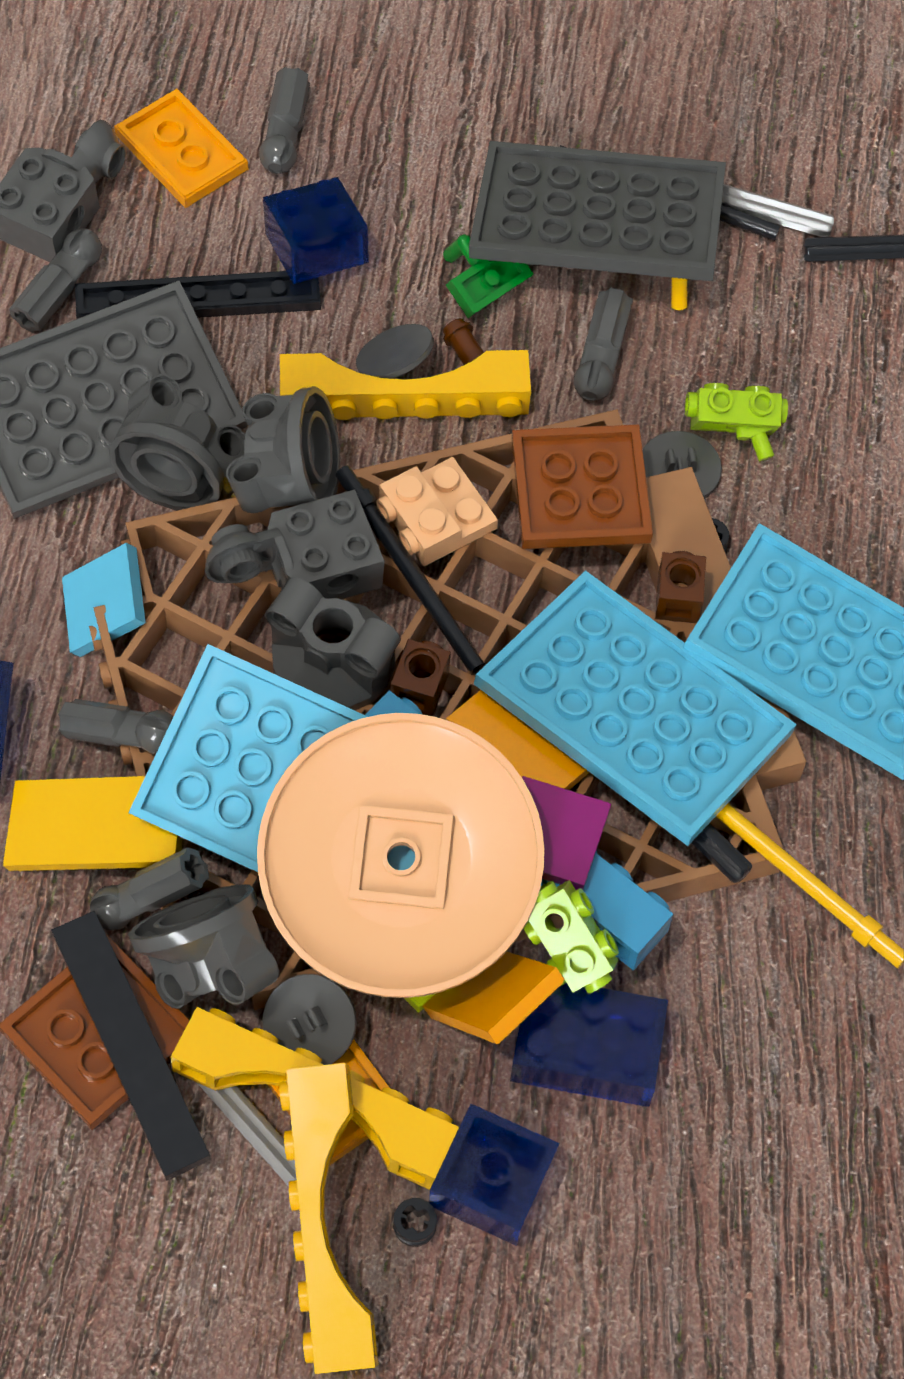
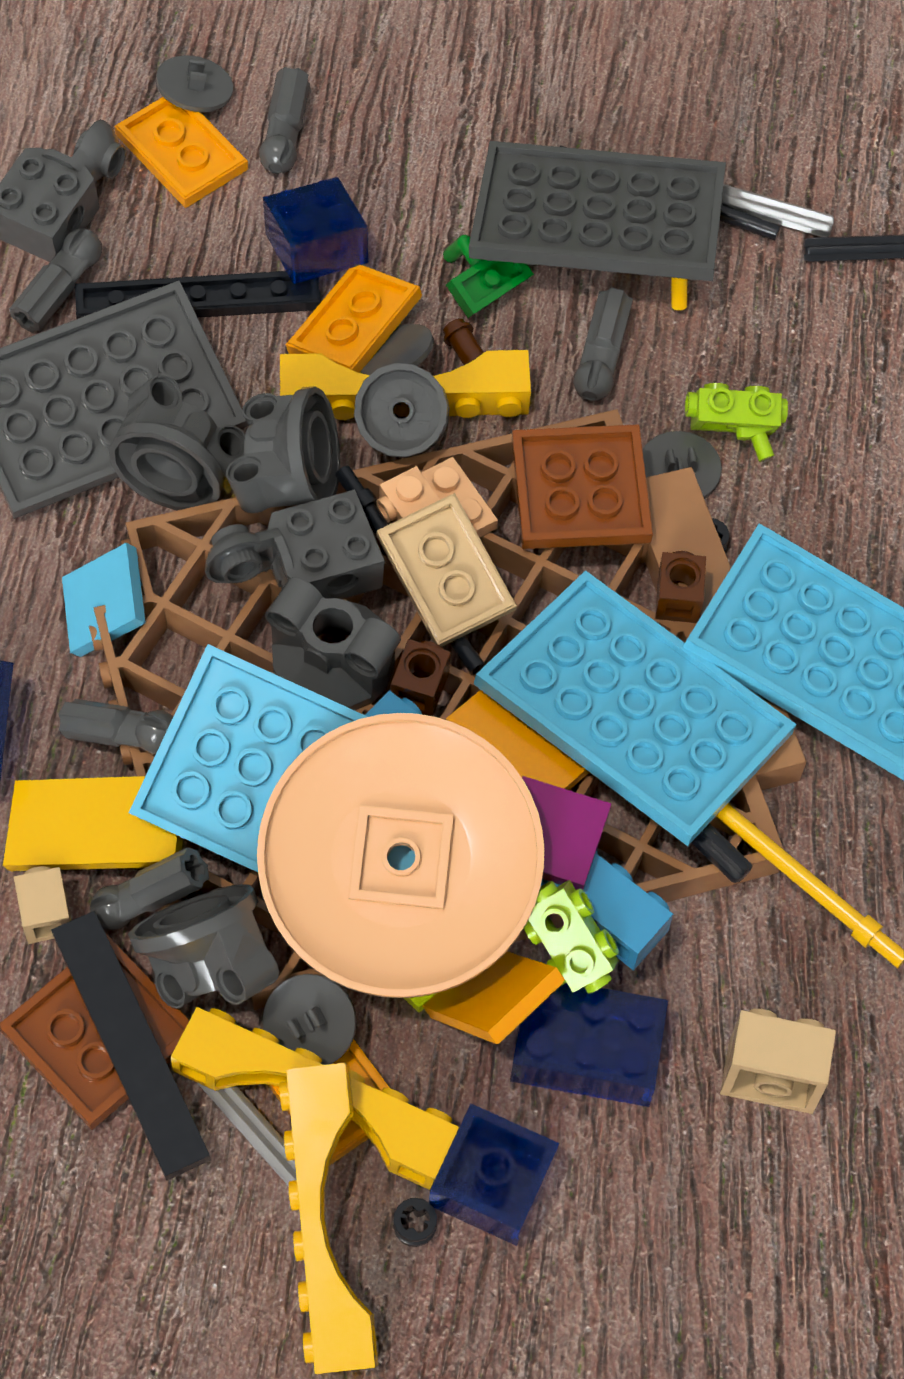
none -> tan brick [14,866,71,944]
none -> dark grey piece [156,55,233,112]
none -> light orange tile [285,262,422,373]
none -> dark grey wheel [354,363,450,457]
none -> tan tile [376,493,517,647]
none -> tan brick [720,1009,836,1114]

